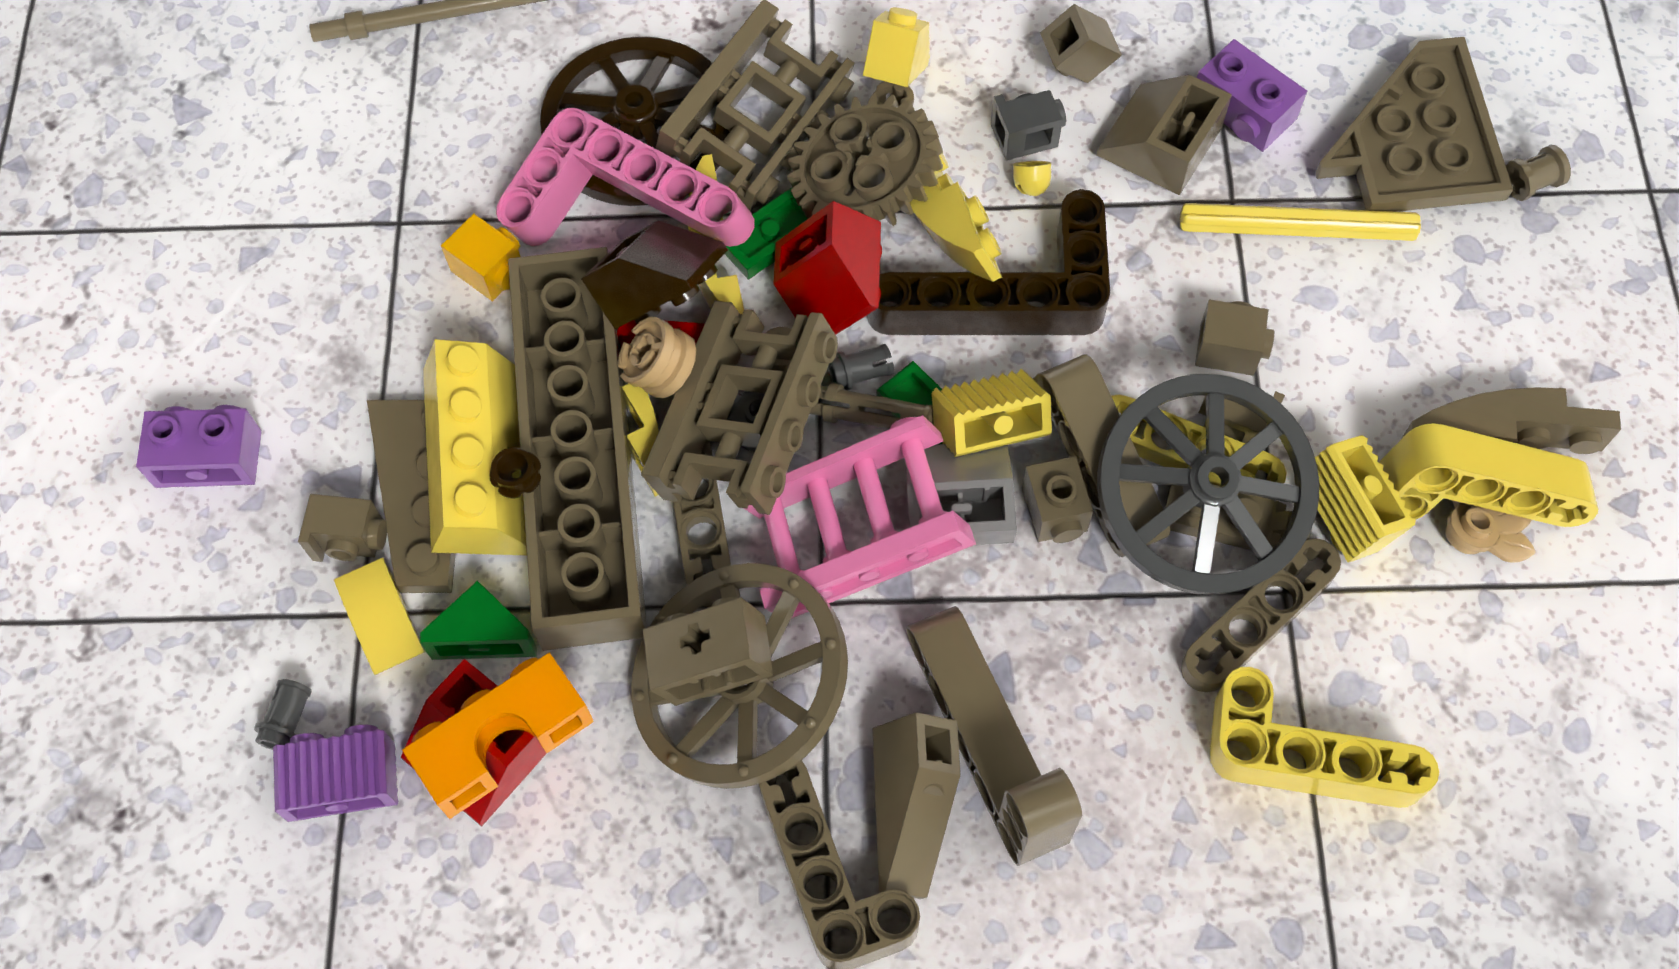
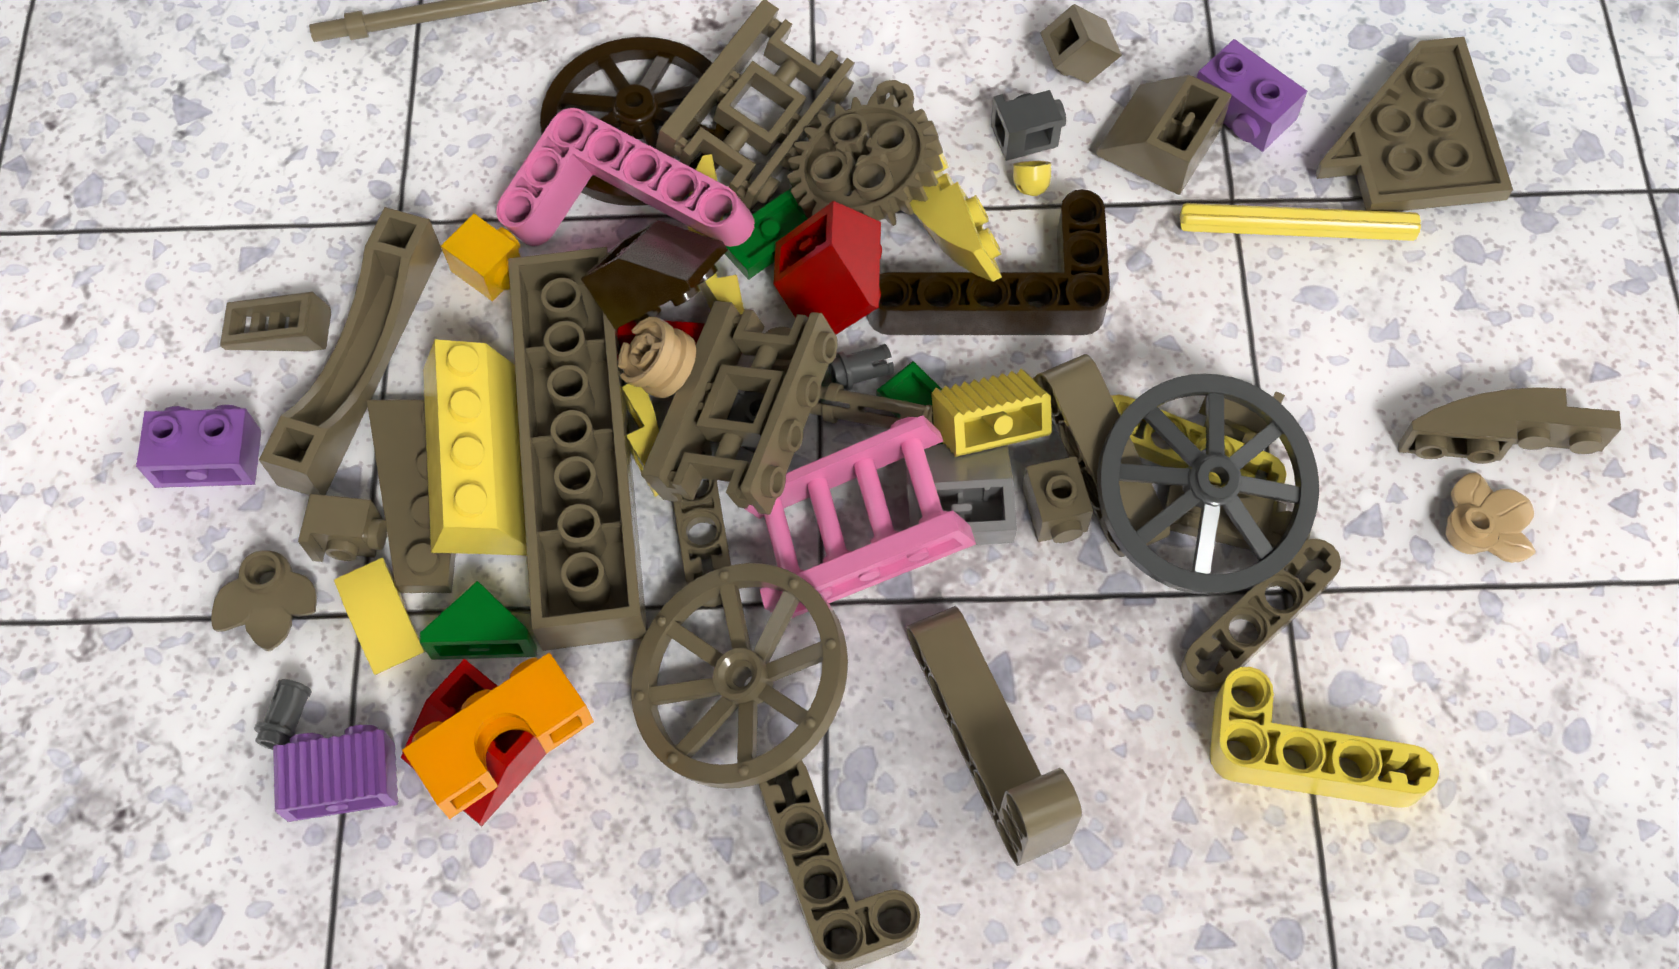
dark brown plate [489,447,541,499] -> none
dark tan brick [643,597,774,706] -> none
light yellow slope [863,7,930,87] -> none
dark tan slope [872,712,961,899] -> none
dark tan brick [1195,299,1275,376] -> none
light yellow brick [1315,435,1416,563] -> none
light yellow beam [1379,423,1598,527] -> none
dark tan bush [1506,144,1571,201] -> none
none -> dark tan plate [211,550,317,651]
none -> dark tan slope [220,292,331,351]
none -> dark tan arch [259,207,442,495]

